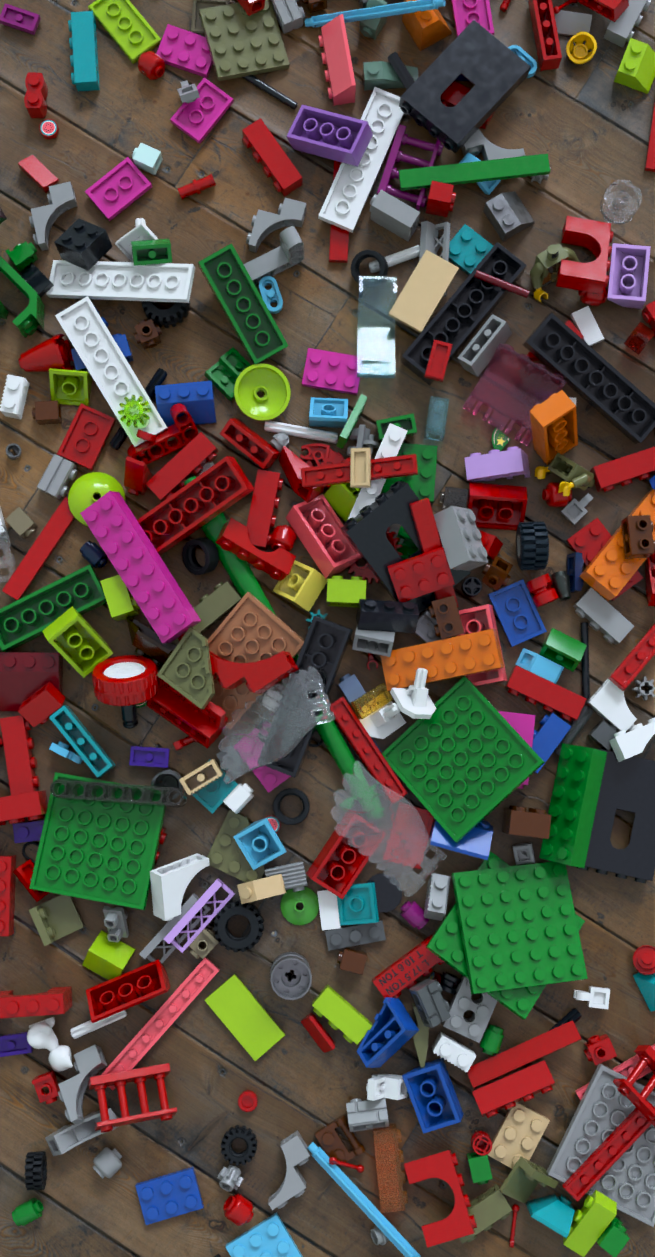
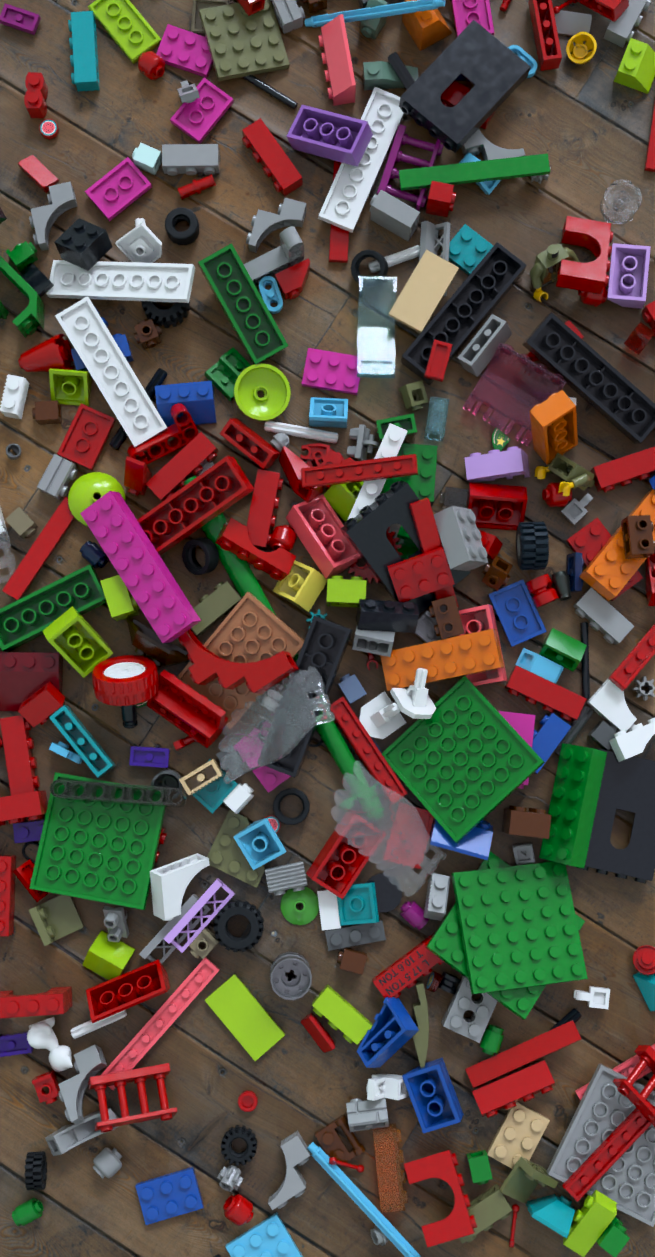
clear neon green gear [118,395,151,428] -> none
green brick [131,239,172,266] -> none
red tile [136,429,156,443] -> none
olive plate [157,627,215,710] -> none
tan slope [237,874,286,904] -> none
tile [336,394,368,449] -> none
tan tile [350,448,371,488] -> none
clear yellow plate [351,683,393,719] -> none
dark grey brick [409,978,451,1028] -> none
white brick [431,1031,476,1072] -> none
black wheel [462,577,482,597] -> none
red wheel [471,1130,492,1156] -> none
dark red bar [474,270,530,298] -> none
flat silver slope [483,191,535,241] -> none
white tile [570,306,604,347] -> none
red brick [583,1034,617,1066] -> none
none -> light grey brick [162,144,219,176]
none -> black tyre [165,208,199,245]
none -> red slope [275,258,310,300]
none -> olive brick [398,380,429,411]

